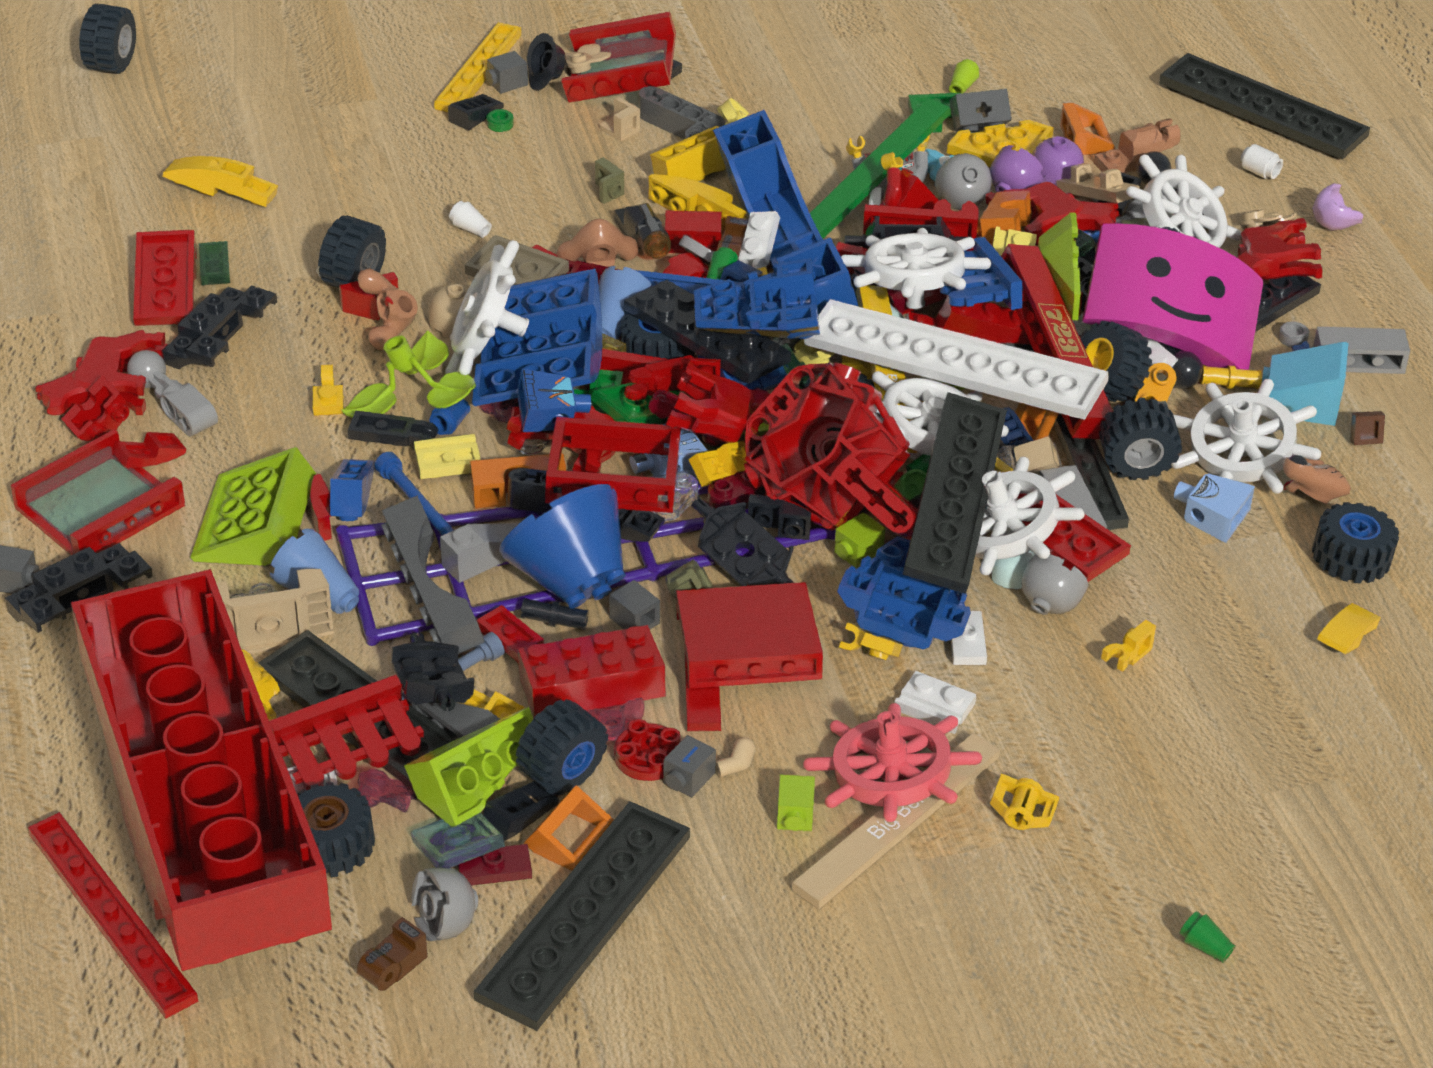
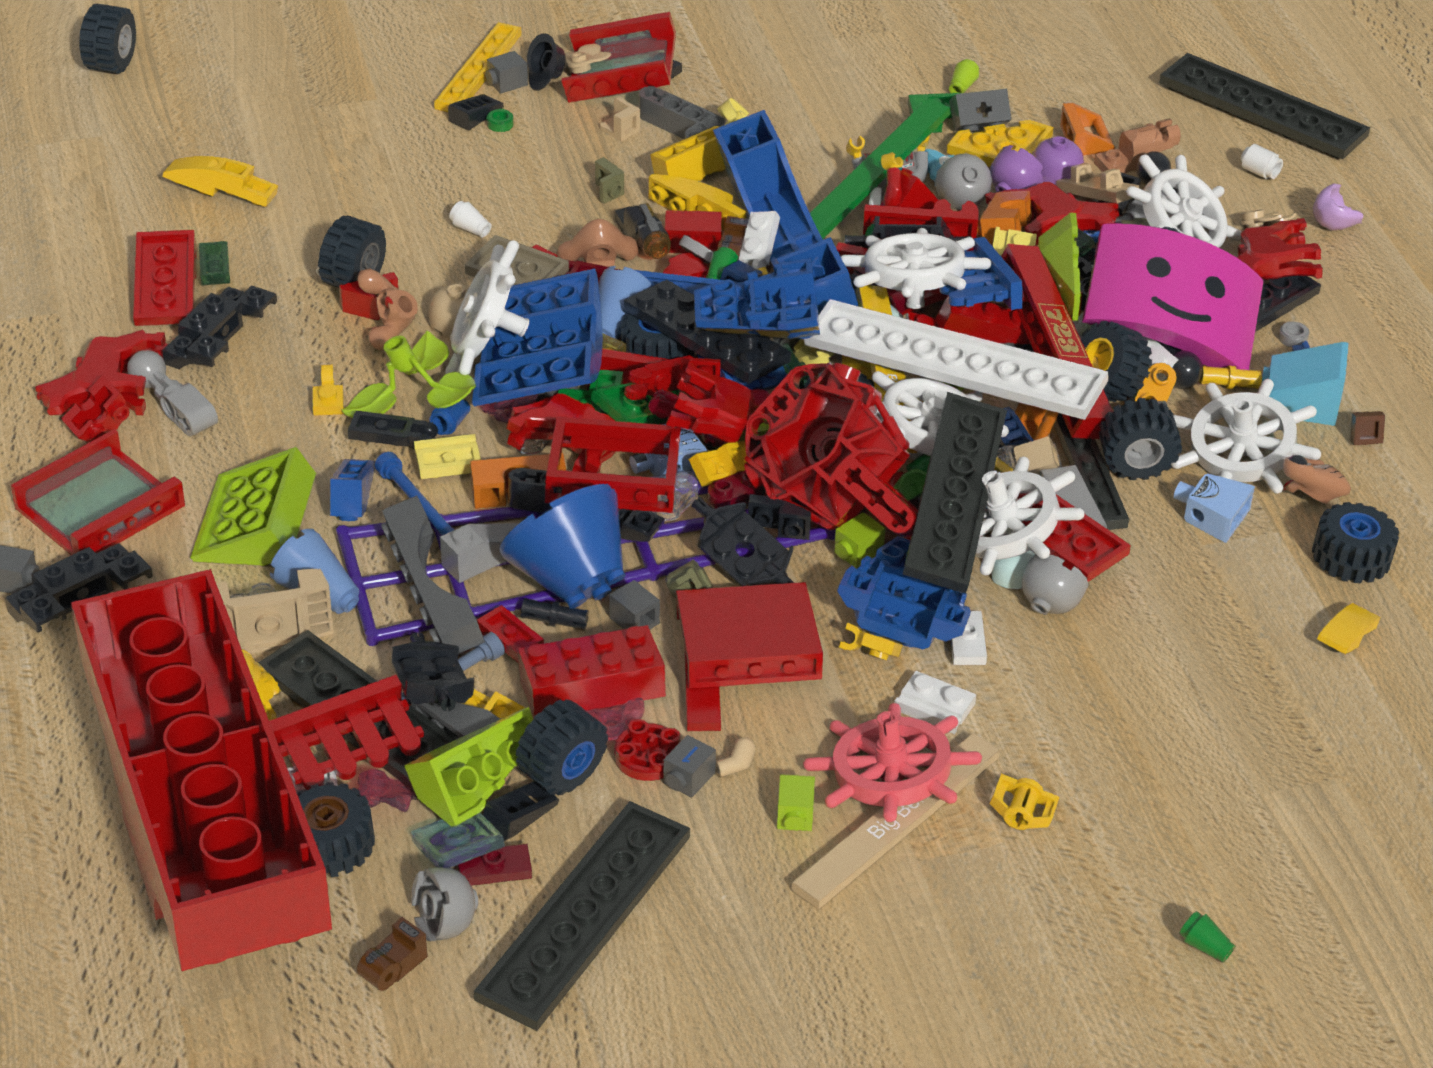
red tile [28,812,199,1019] -> none
red slope [112,432,187,468] -> none
red slope [311,474,332,541] -> none
blue torso [517,369,591,432] -> none
orange tile [524,785,614,871] -> none
yellow plate [1101,619,1156,672] -> none
light grey brick [1313,327,1410,374] -> none

